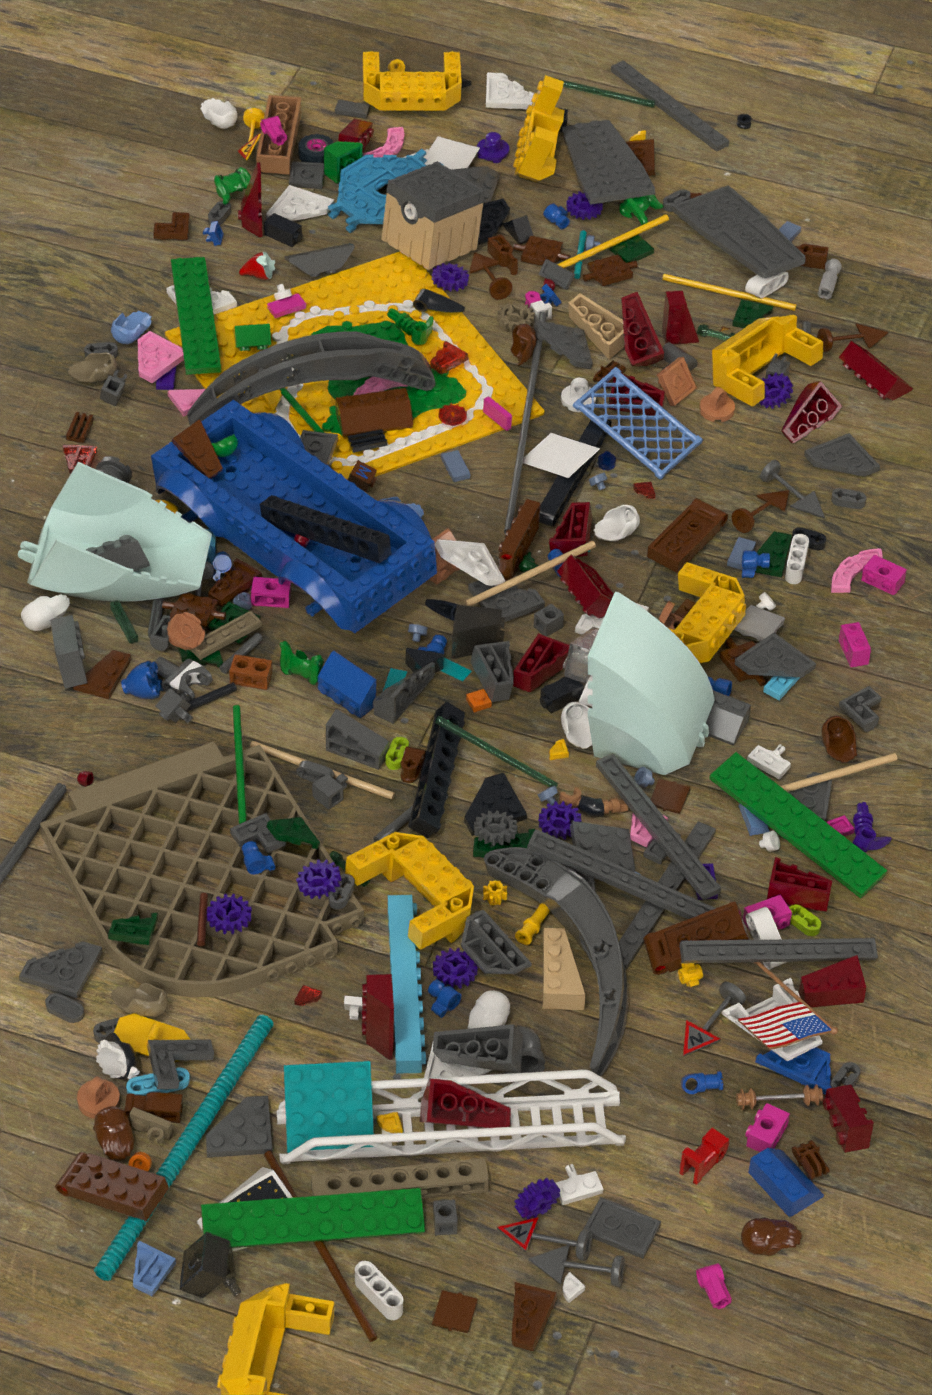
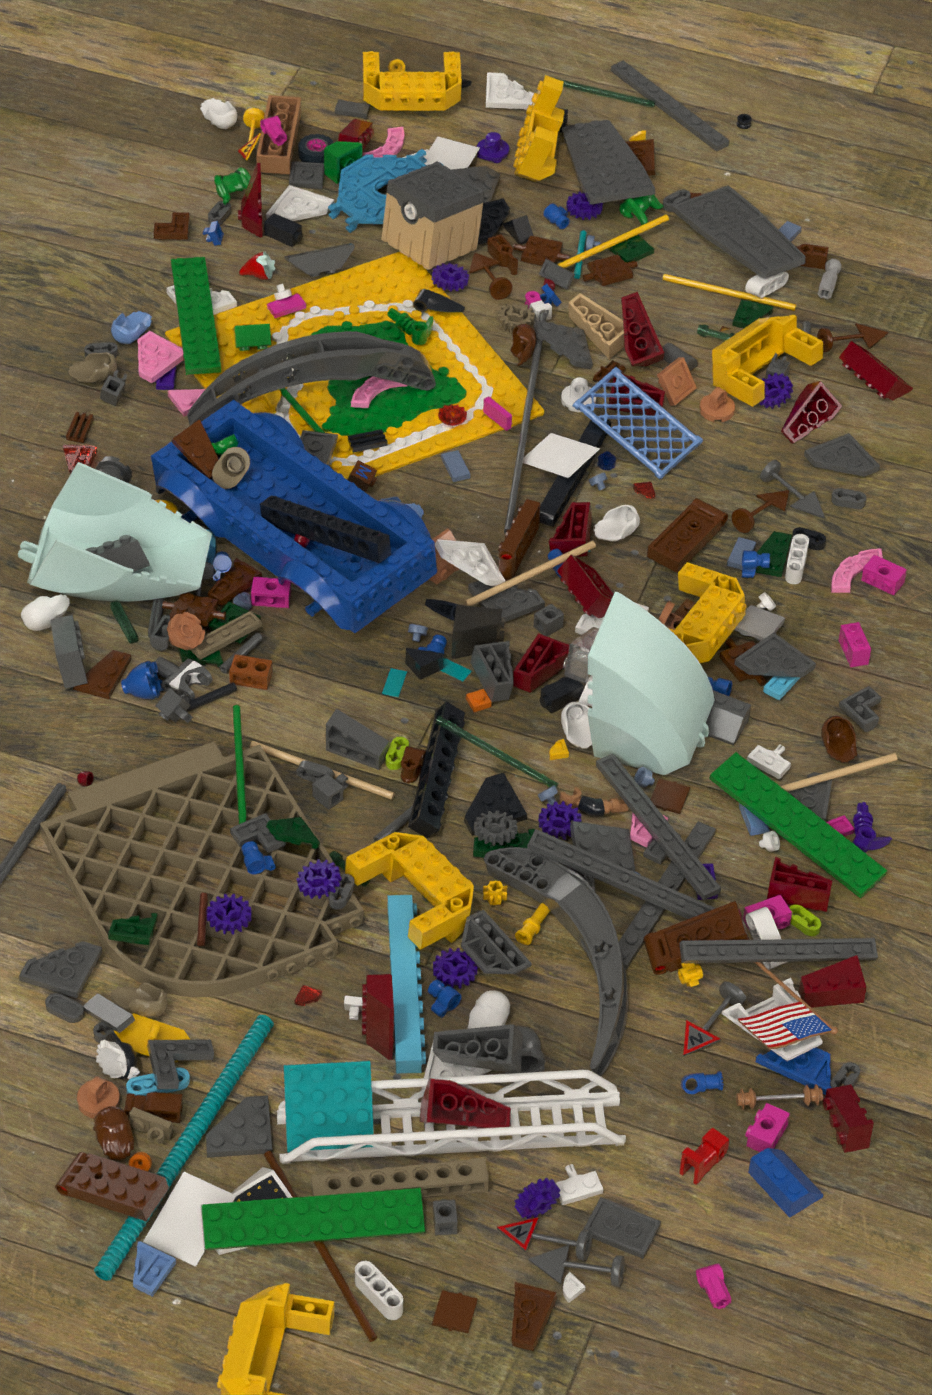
clear smoke piece [179,1232,241,1299] -> none
green hair [280,641,324,685] -> none
blue slope [318,651,376,718] -> none
reddish brown slope [336,388,413,437] -> none
dark grey wedge [373,662,435,724] -> none
yellow tile [376,1112,403,1133] -> none
clear red wing [430,341,469,374] -> none
dark green piece [519,552,539,573] -> none
tan wedge [542,928,586,1010] -> none
dark red wedge [662,290,700,344] -> none
reddish brown hair [741,1217,802,1256] -> none
reddish brown arm [792,1140,830,1180] -> none
none -> tile [82,994,135,1033]
none -> white sticker [143,1172,236,1267]
none -> dark tan piece [212,447,250,489]

